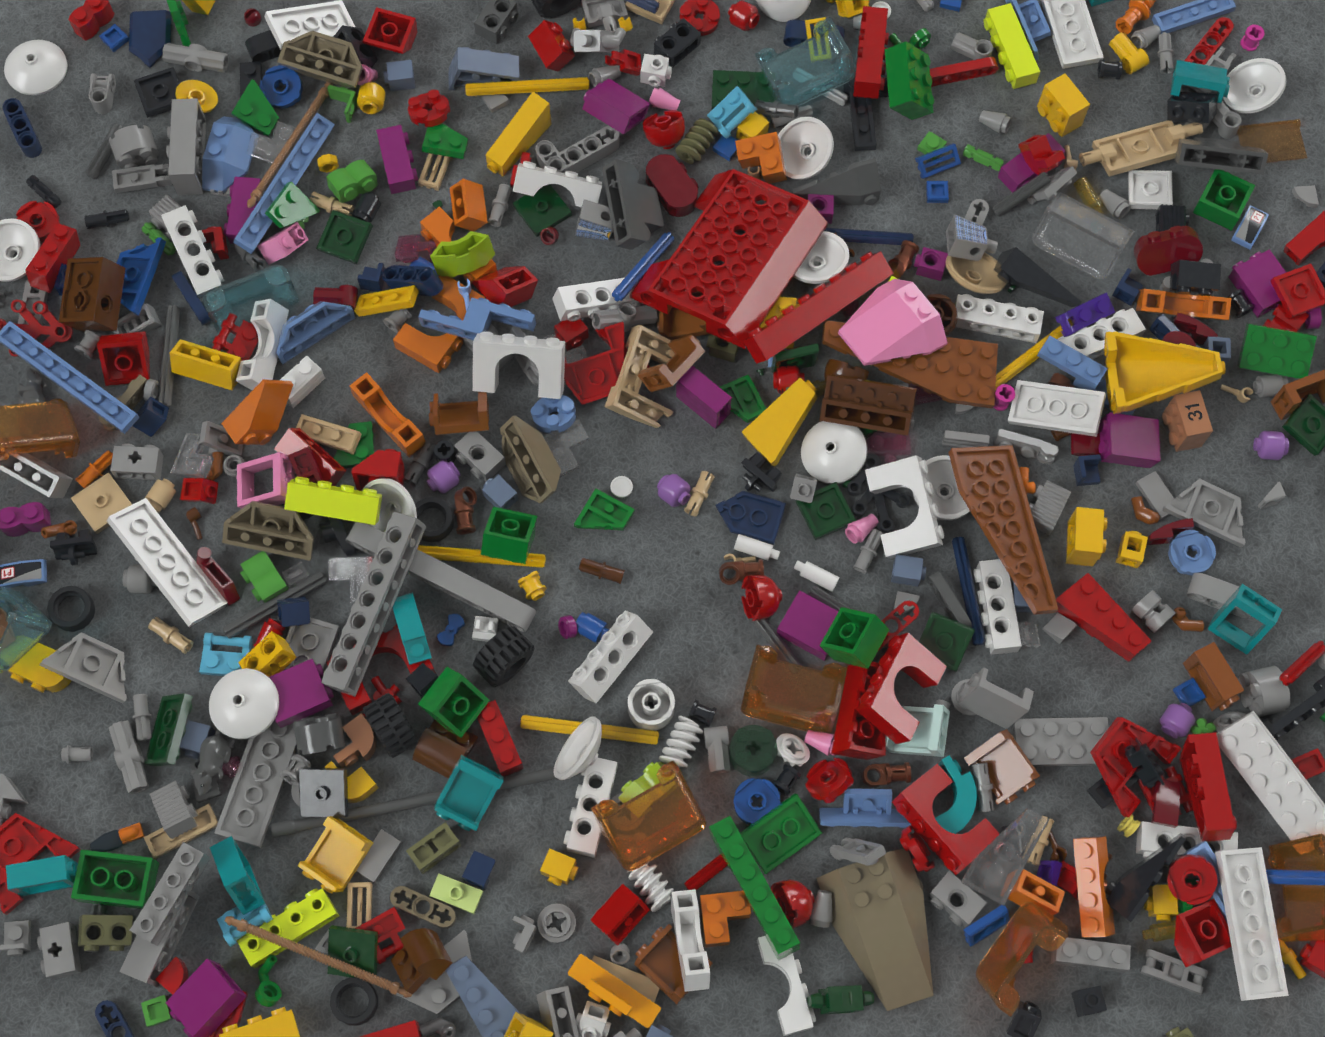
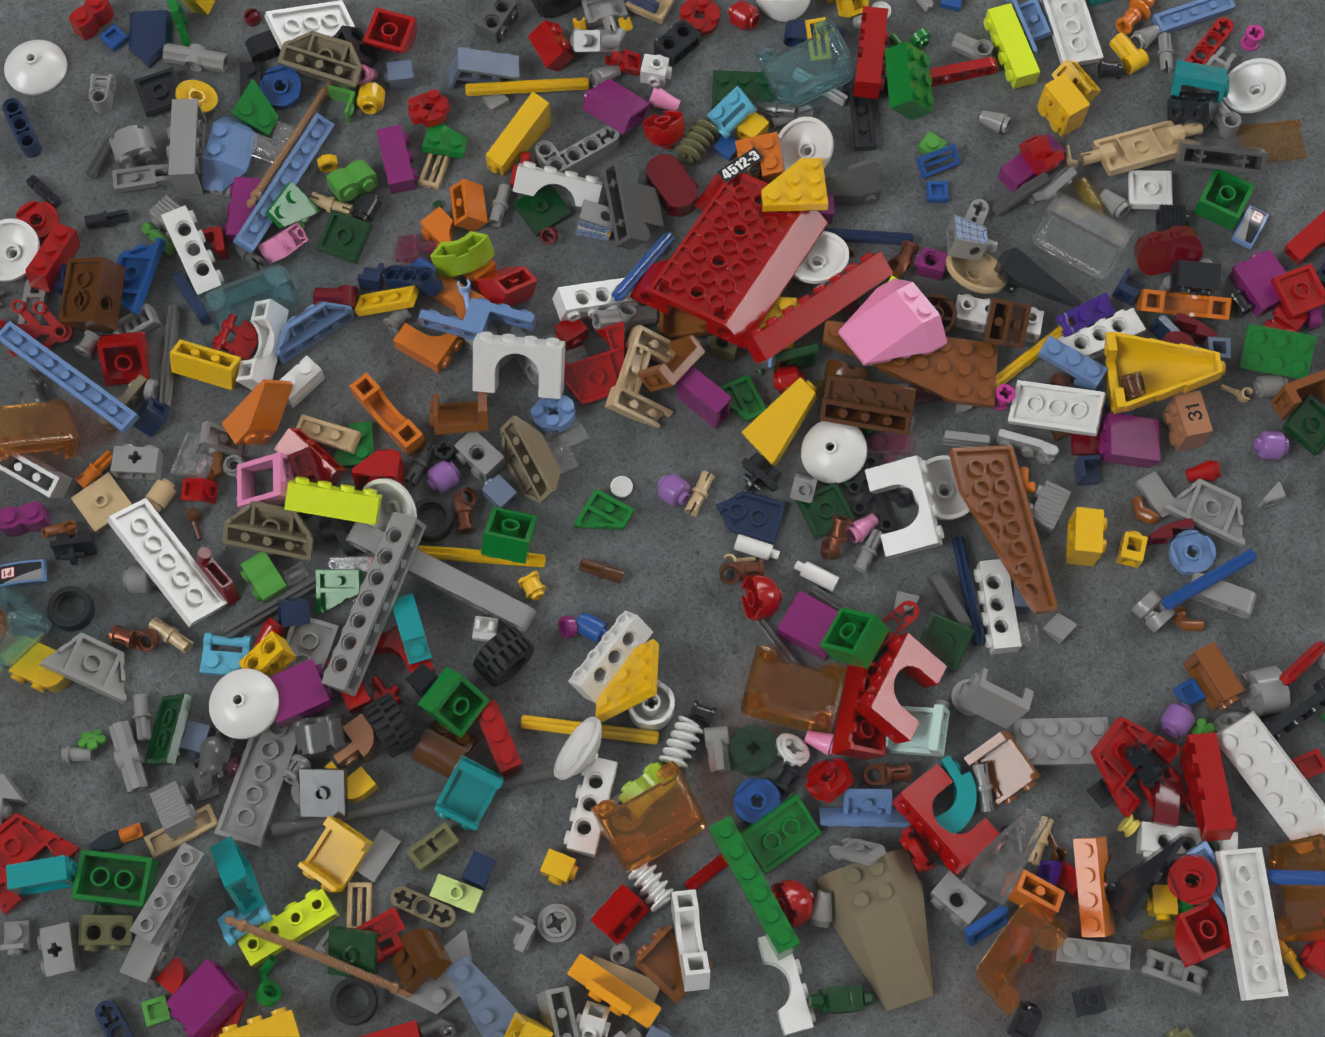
blue piece [436,614,465,646] -> none
orange brick [699,891,751,948] -> none
sand blue brick [891,554,926,587] -> none
bright green axle [963,144,1004,171] -> none
red wedge [1056,573,1151,662] -> none
teal window [1208,584,1282,655] -> none
light grey tile [1292,185,1319,208] -> none
none -> bright green plant [78,729,106,750]
none -> copper connector [108,624,160,652]
none -> wing [316,569,362,614]
none -> yellow plate [595,639,659,723]
none -> black sticker [717,147,763,183]
none -> yellow plate [761,158,828,212]
none -> copper connector [820,515,852,560]
none -> reddish brown brick [982,297,1032,349]
none -> yellow brick [1051,60,1101,103]
none -> reddish brown piece [1118,371,1146,399]
none -> blue axle [1161,549,1257,610]
none -> red cone [1185,459,1221,482]

